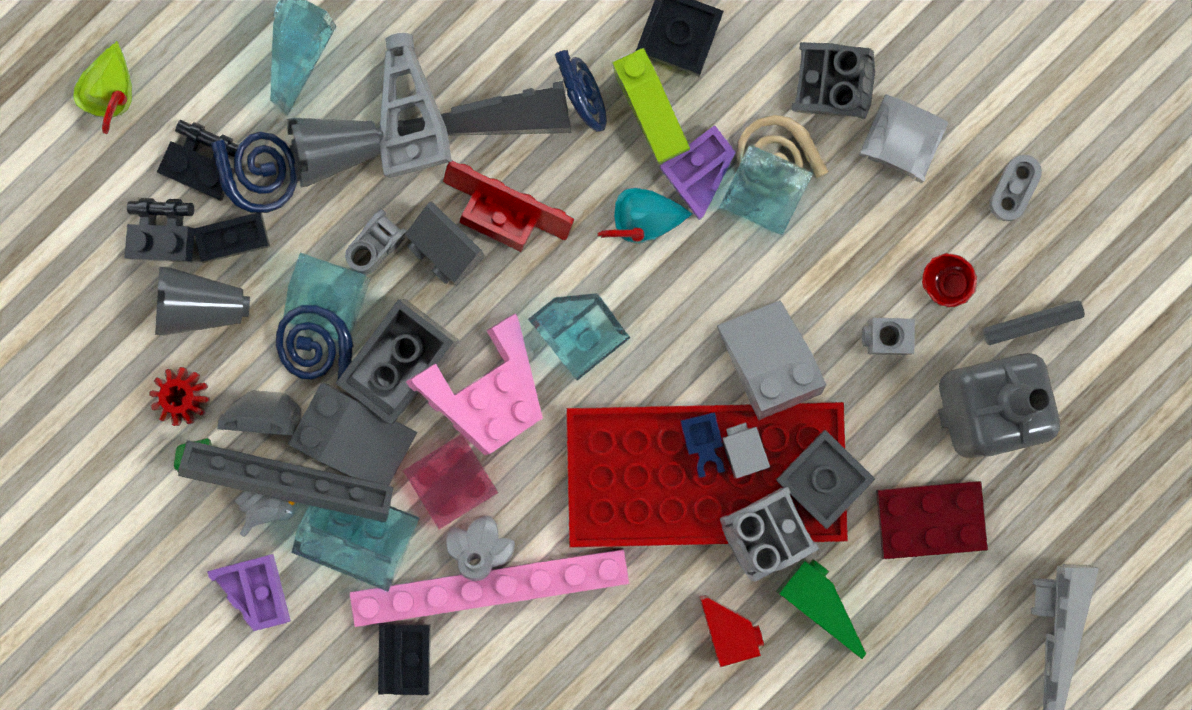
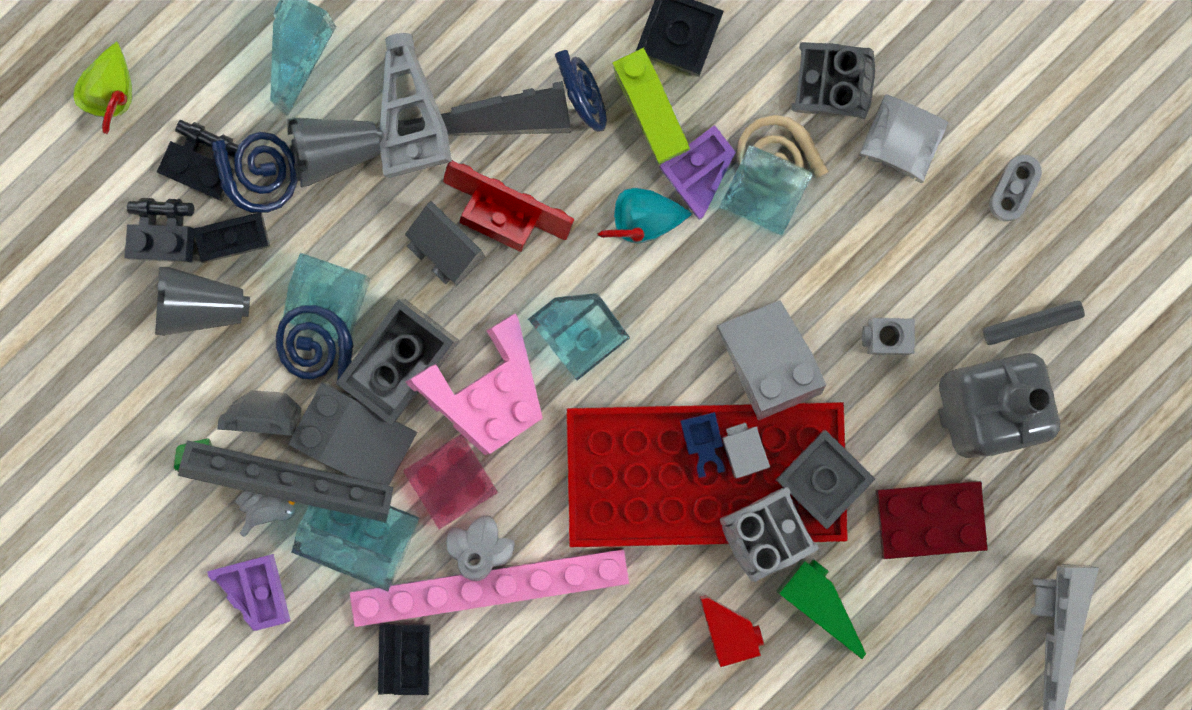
red gear [149,367,210,426] -> none
light grey piece [345,209,407,275] -> none
red hair [922,253,977,308] -> none

